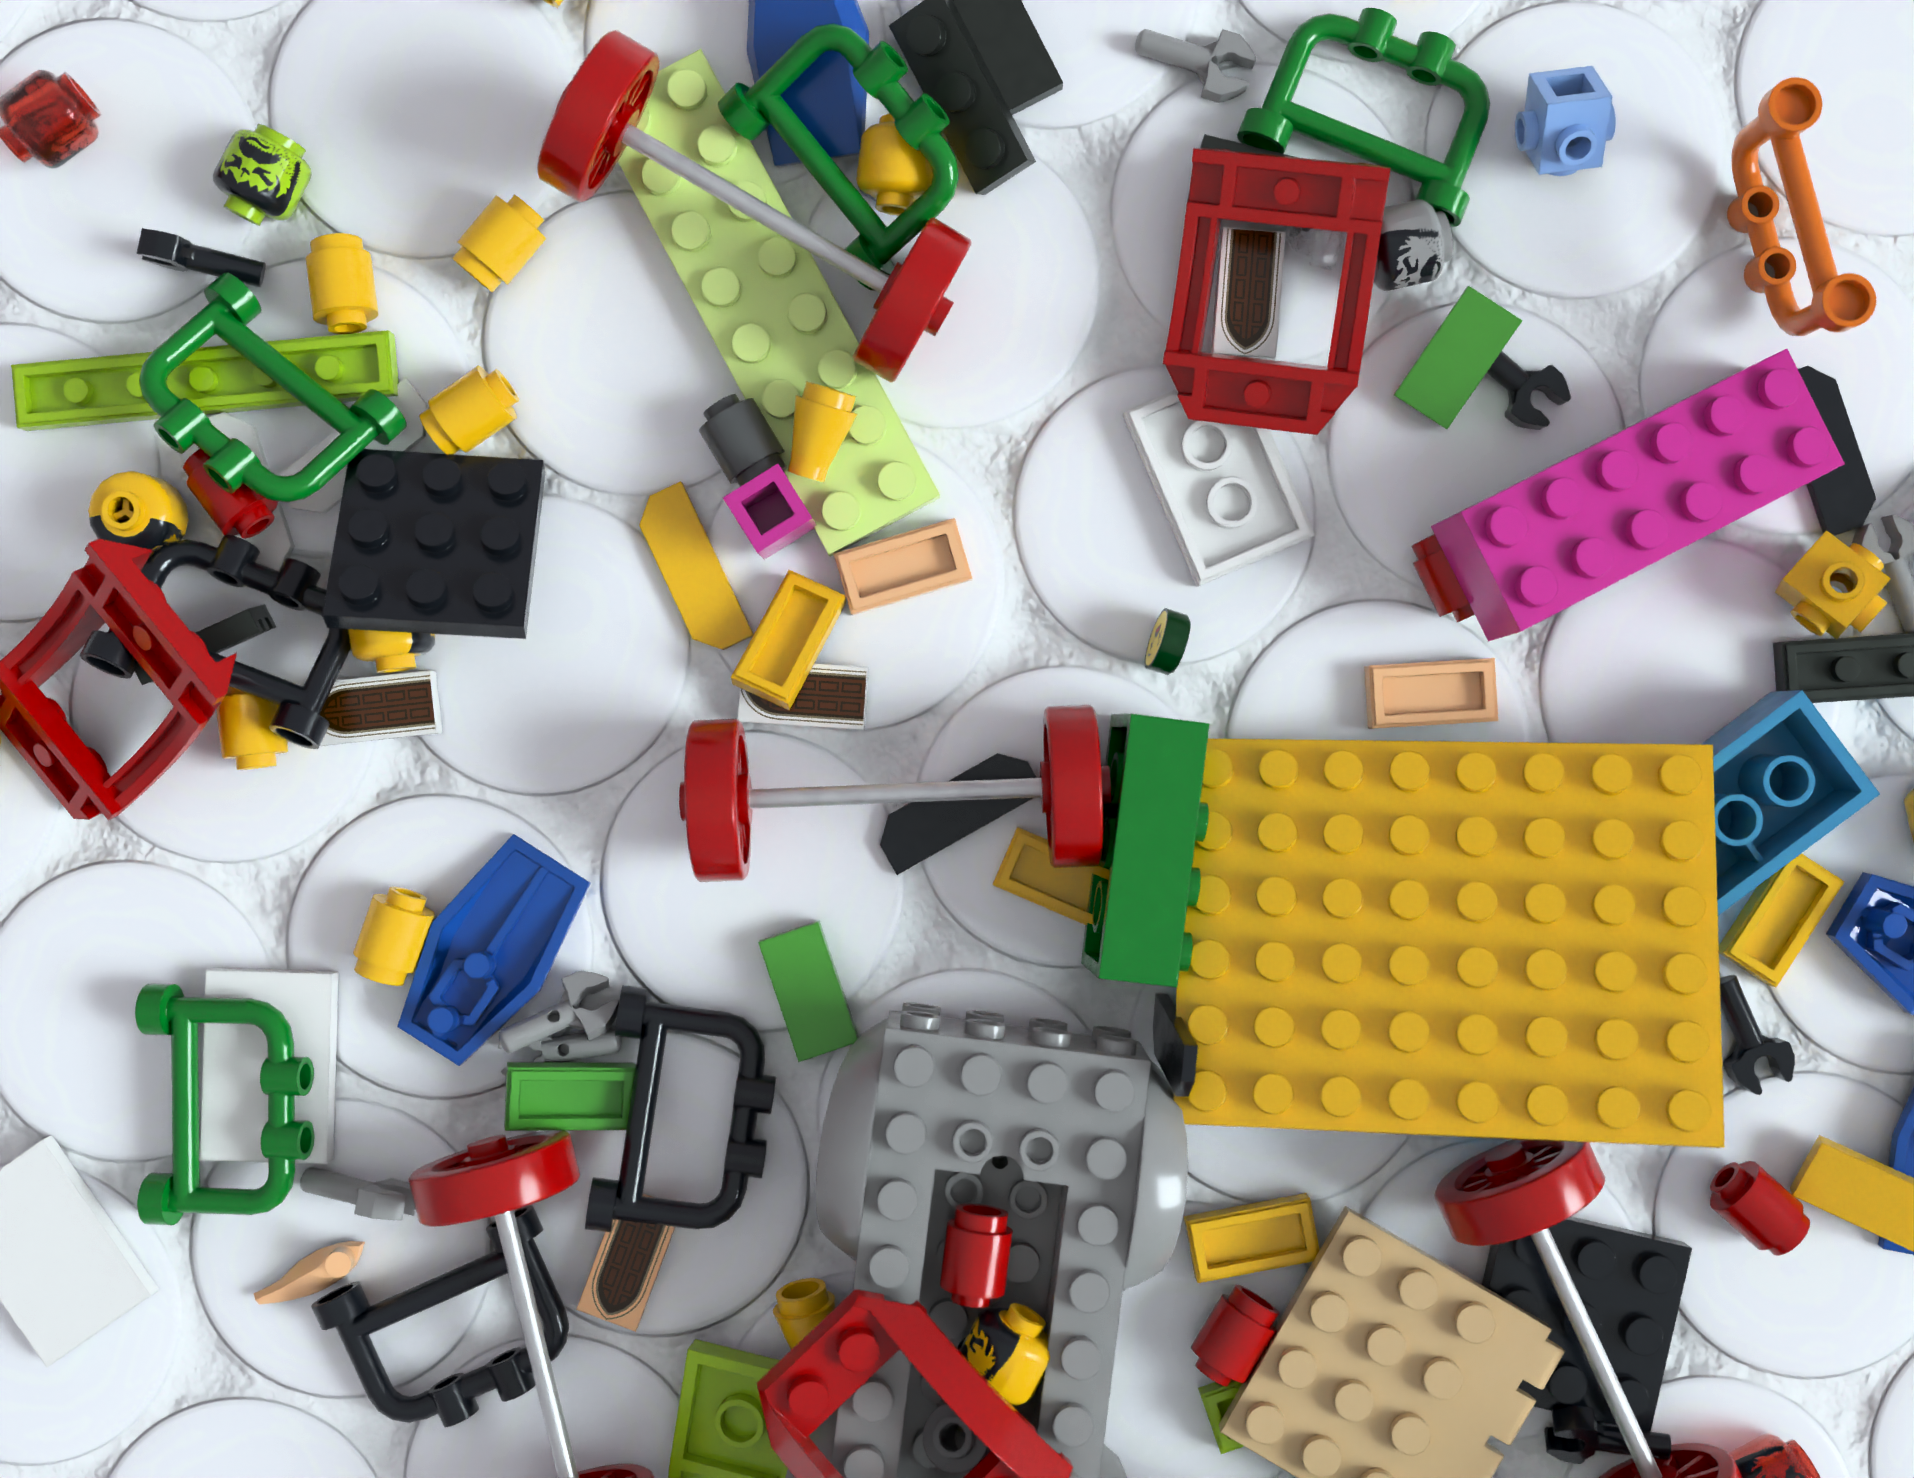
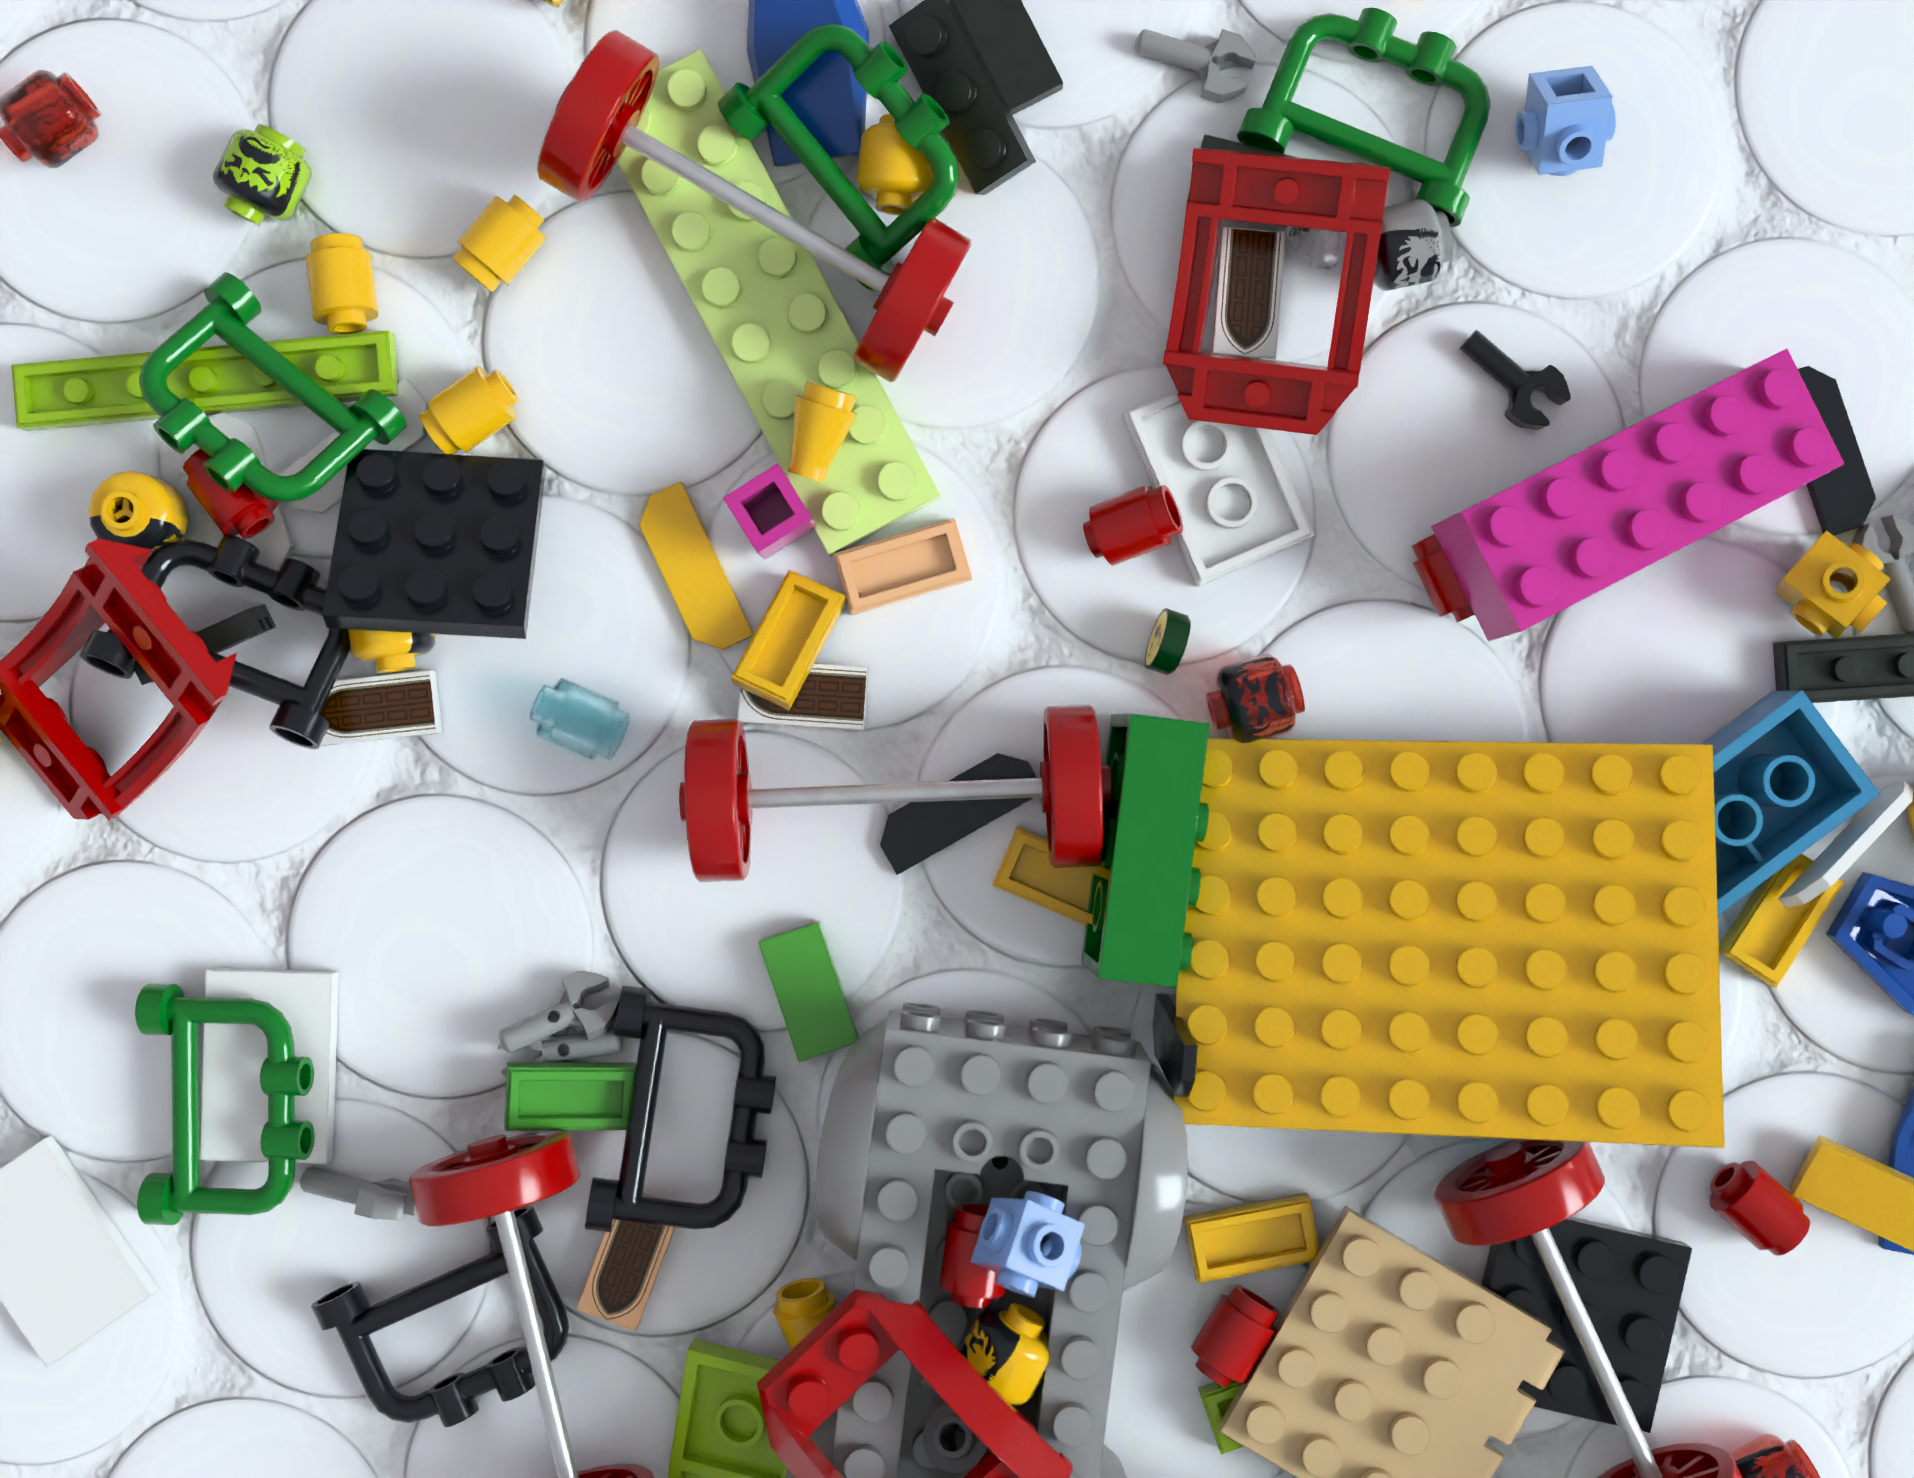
black bar [136,228,266,287] -> none
yellow brick [216,686,288,770] -> none
light nougat bar [254,1241,365,1304] -> none
yellow brick [353,886,435,986] -> none
blue piece [397,834,591,1066] -> none
dark grey brick [699,394,787,487] -> none
light nougat tile [1364,658,1498,729] -> none
bright green tile [1394,286,1523,429] -> none
black bar [1544,1406,1671,1464] -> none
black bar [1720,975,1795,1095] -> none
orange bar [1727,77,1876,336] -> none
none -> clear light blue brick [530,678,631,760]
none -> light blue brick [970,1191,1085,1297]
none -> red brick [1083,484,1183,566]
none -> head [1206,654,1305,743]
none -> white piece [1778,781,1914,908]

